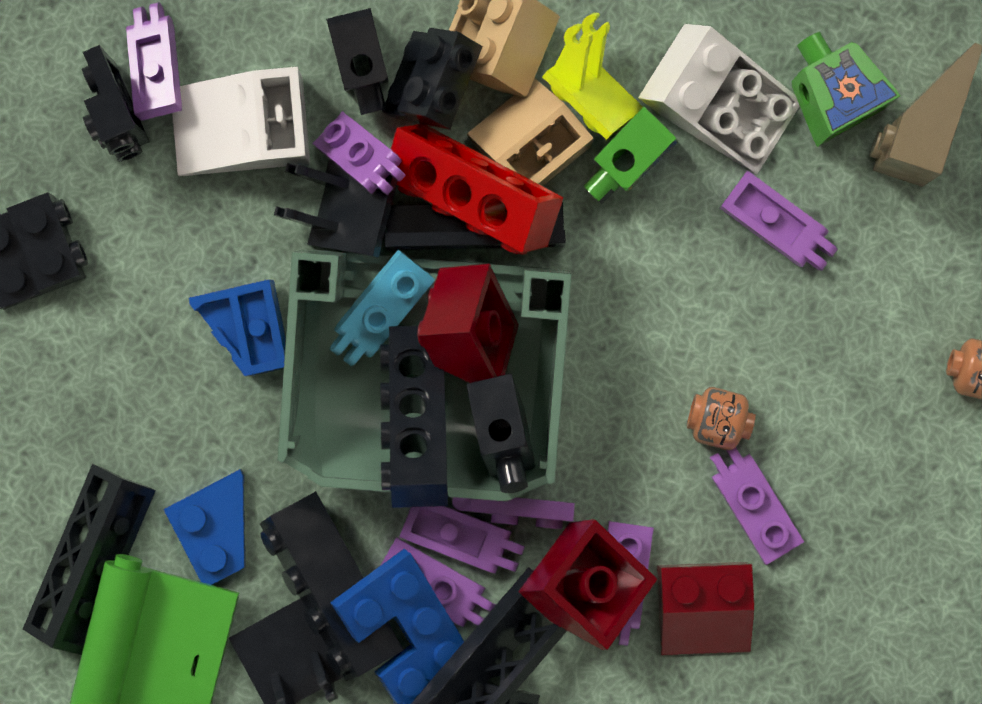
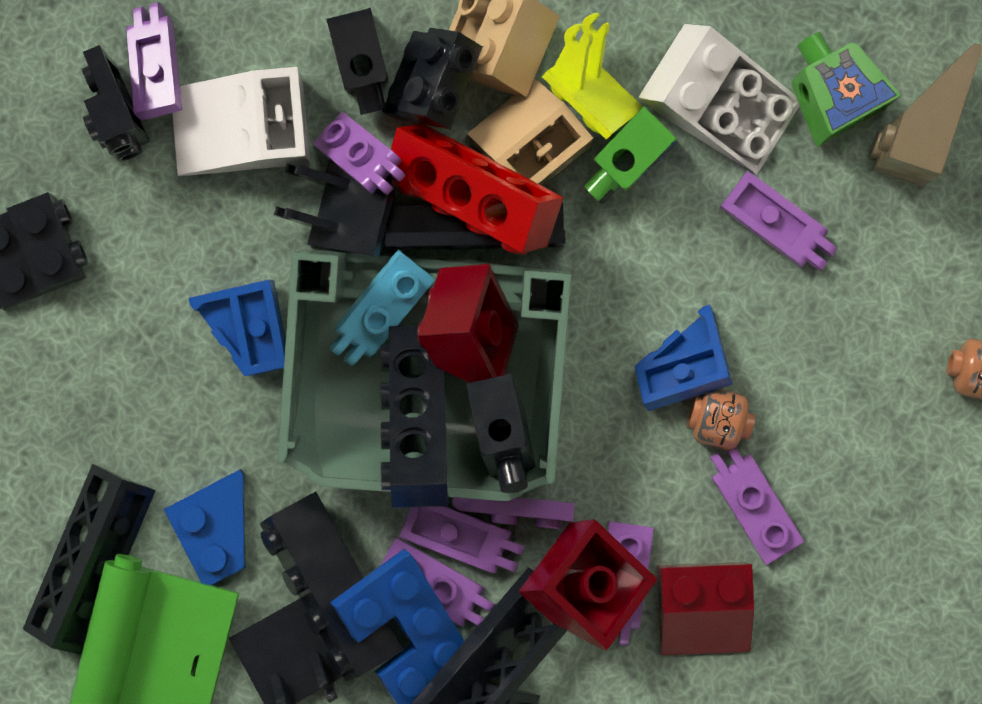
none -> blue wing [635,304,733,411]

